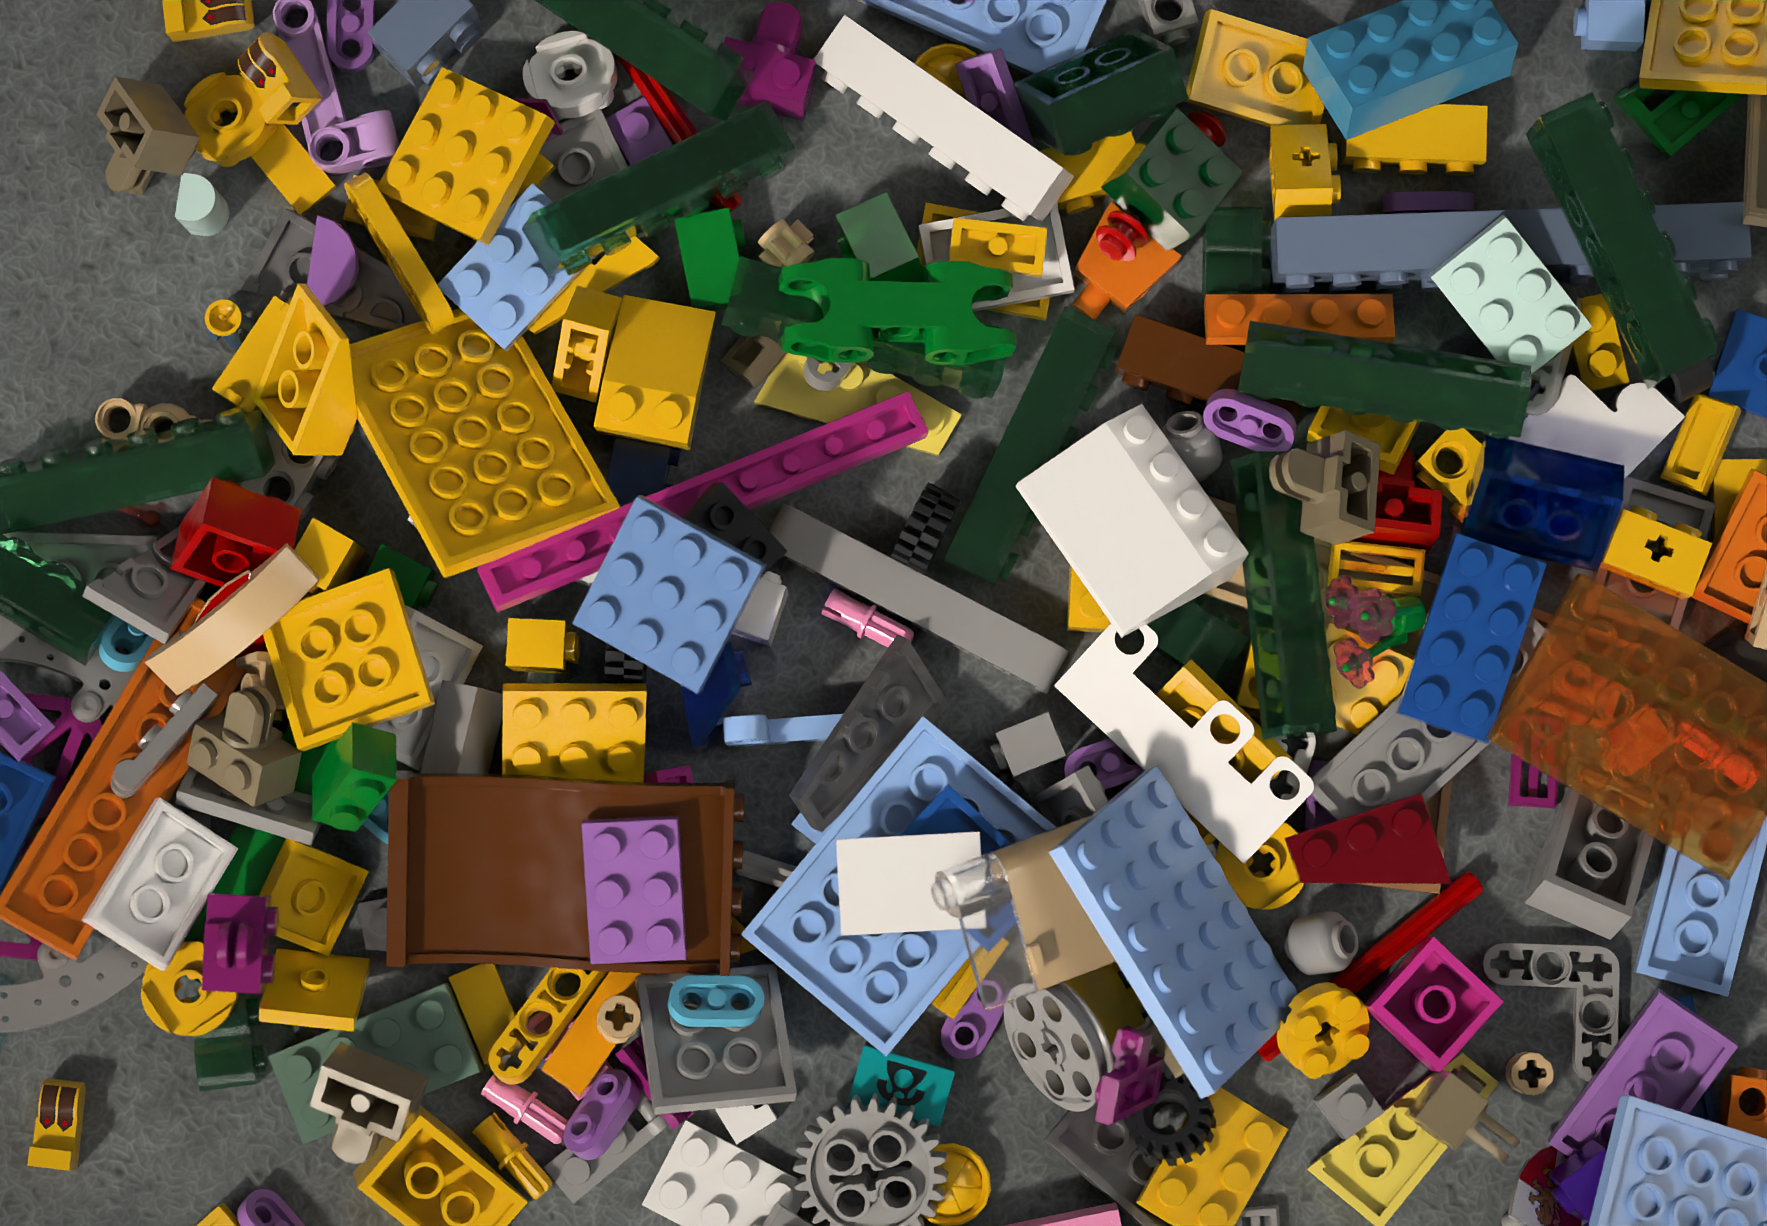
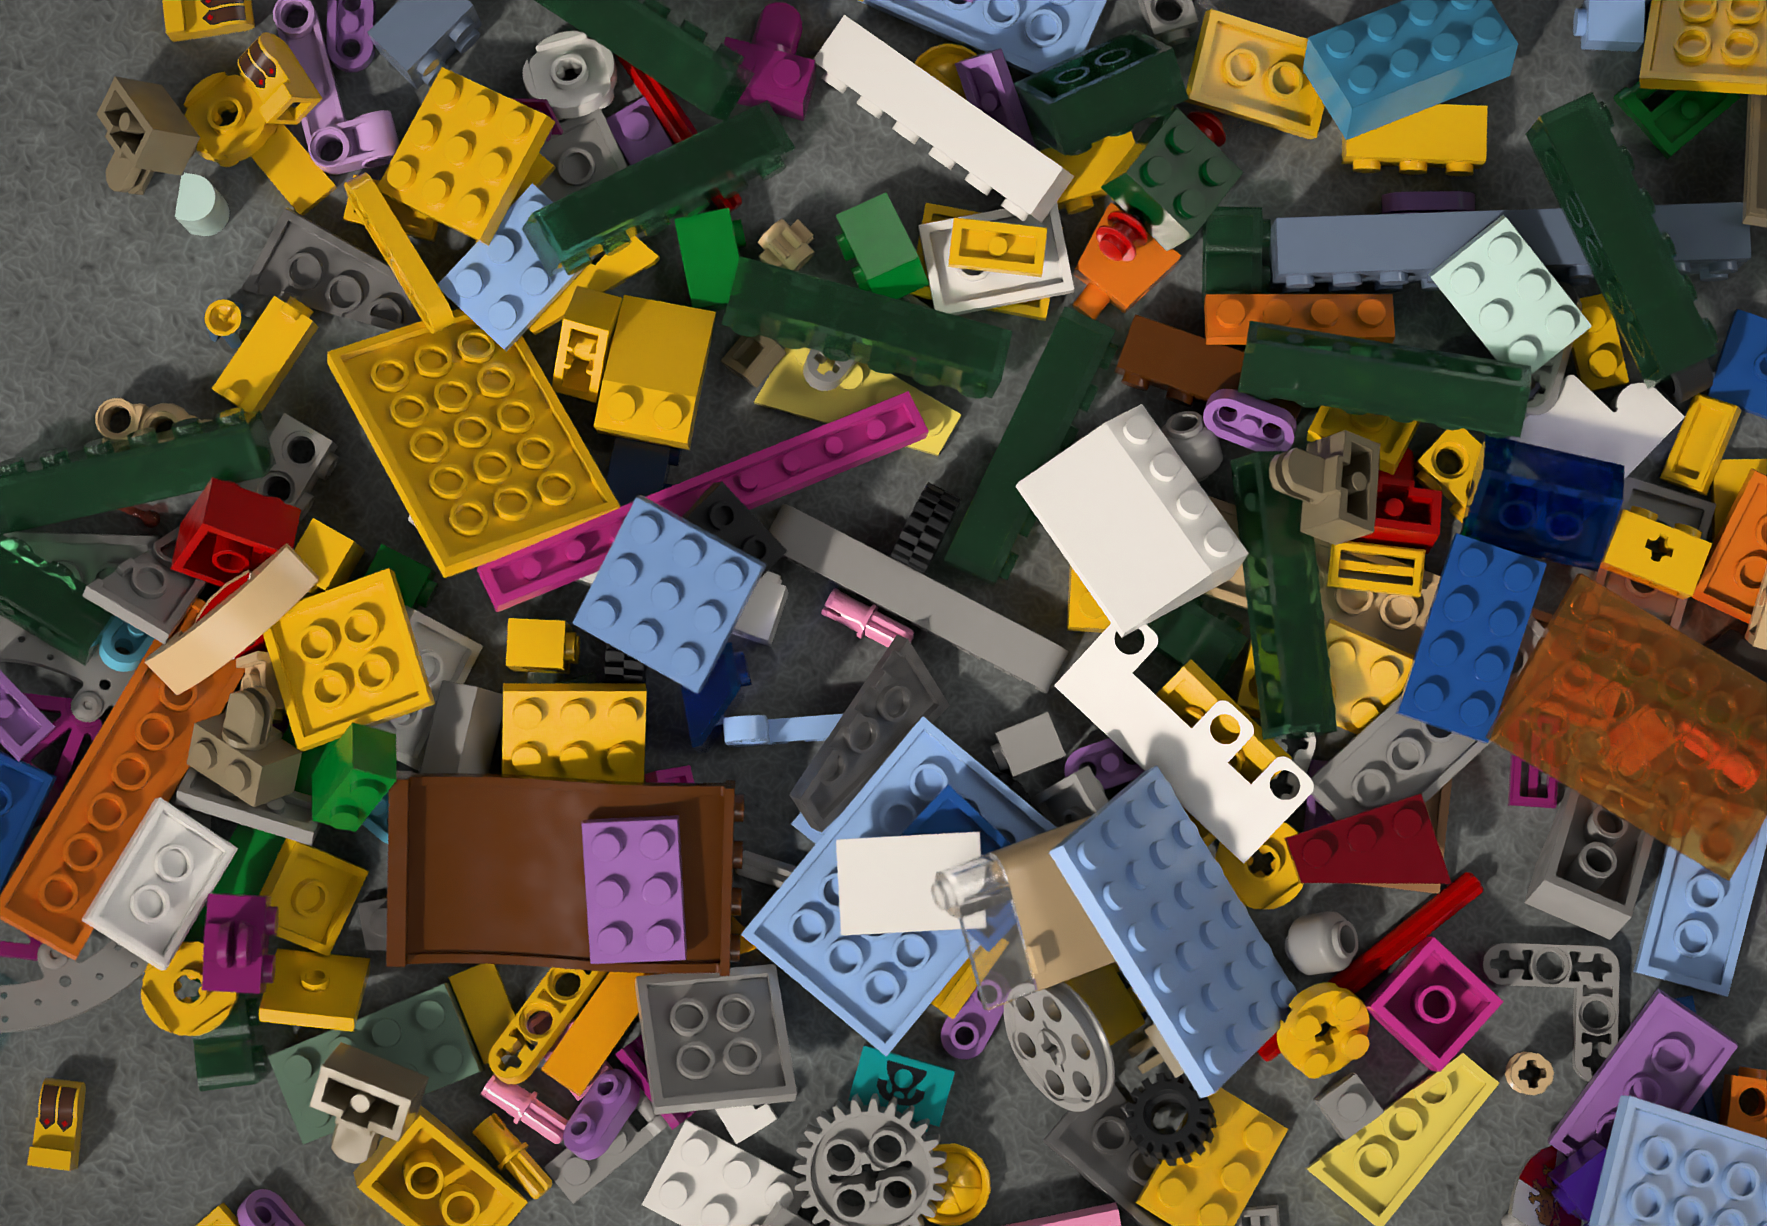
light grey plate [111,683,218,798] -> none
yellow slope [253,283,358,456] -> none
medium lavender tile [307,215,359,307] -> none
tan bush [596,995,641,1044] -> none
medium azure plate [668,975,764,1027] -> none
green piece [779,258,1017,366] -> none
magenta hinge [1095,1025,1164,1125] -> none
yellow brick [1269,124,1341,221] -> none
clear pink plant [1326,575,1426,689] -> none
dark tan brick [1404,1068,1521,1164] -> none

